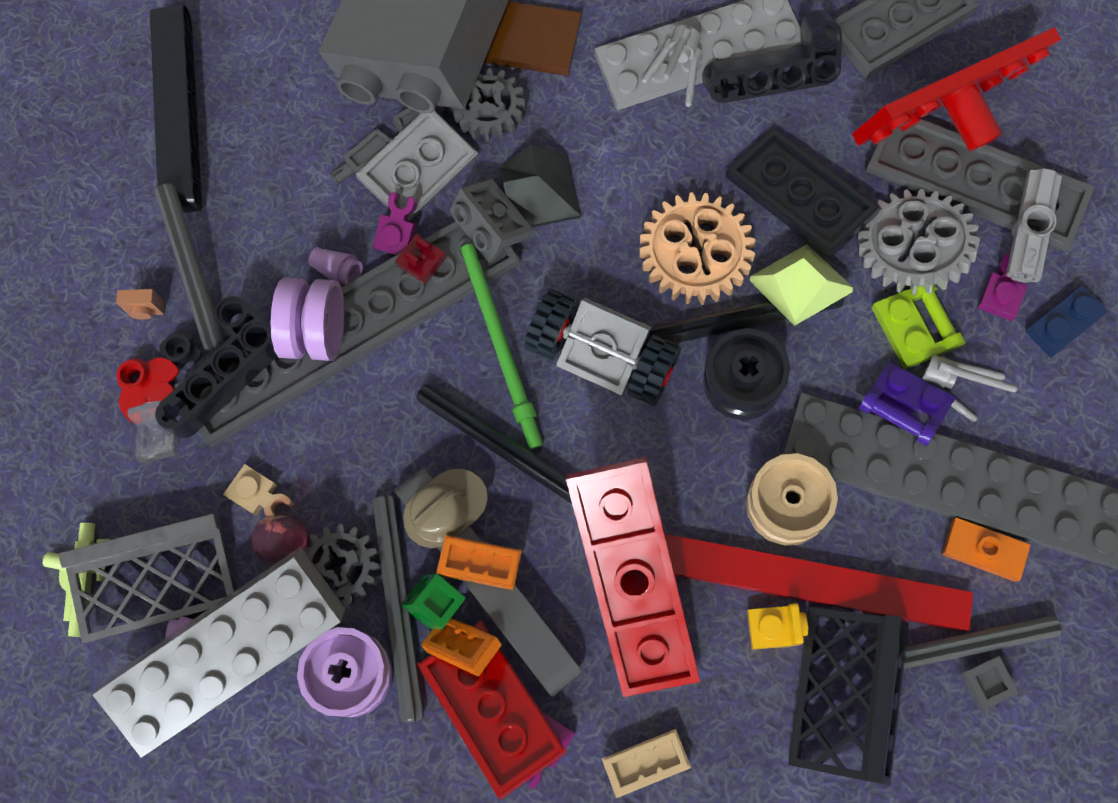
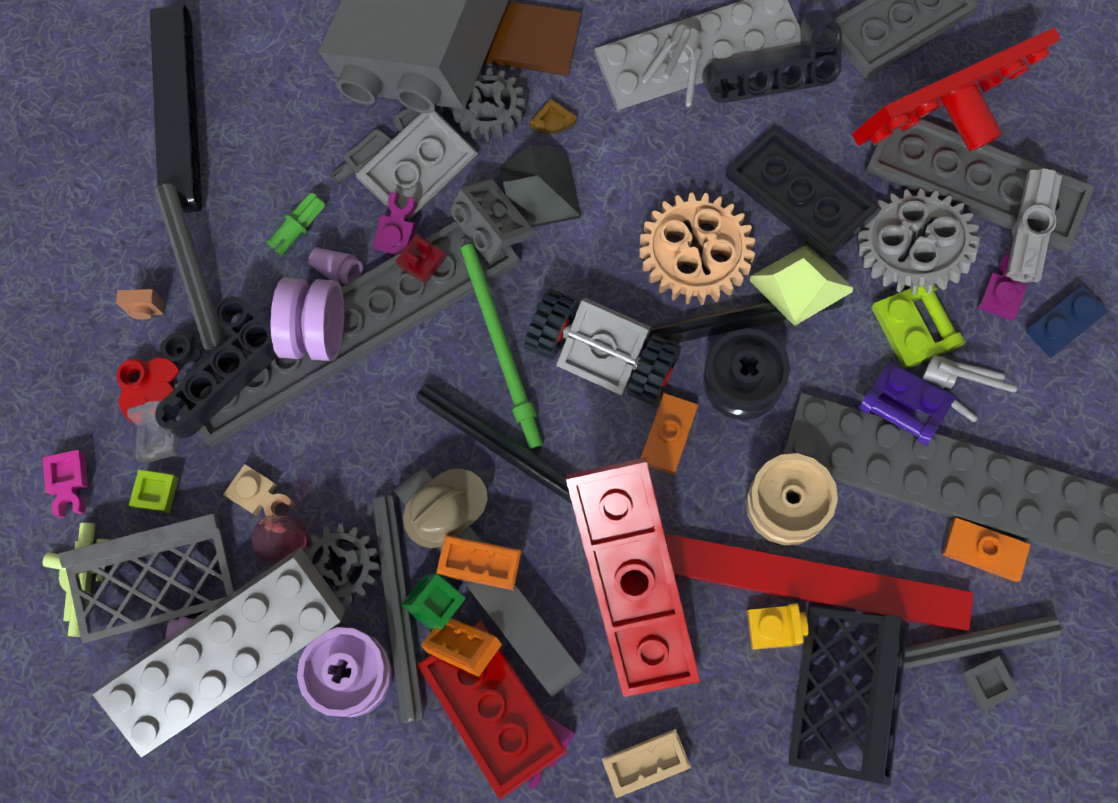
none -> dark pink plate [42,450,88,519]
none -> lime plate [129,469,179,514]
none -> bright green axle [266,193,325,257]
none -> pearl gold tile [529,98,577,134]
none -> orange plate [641,393,698,475]

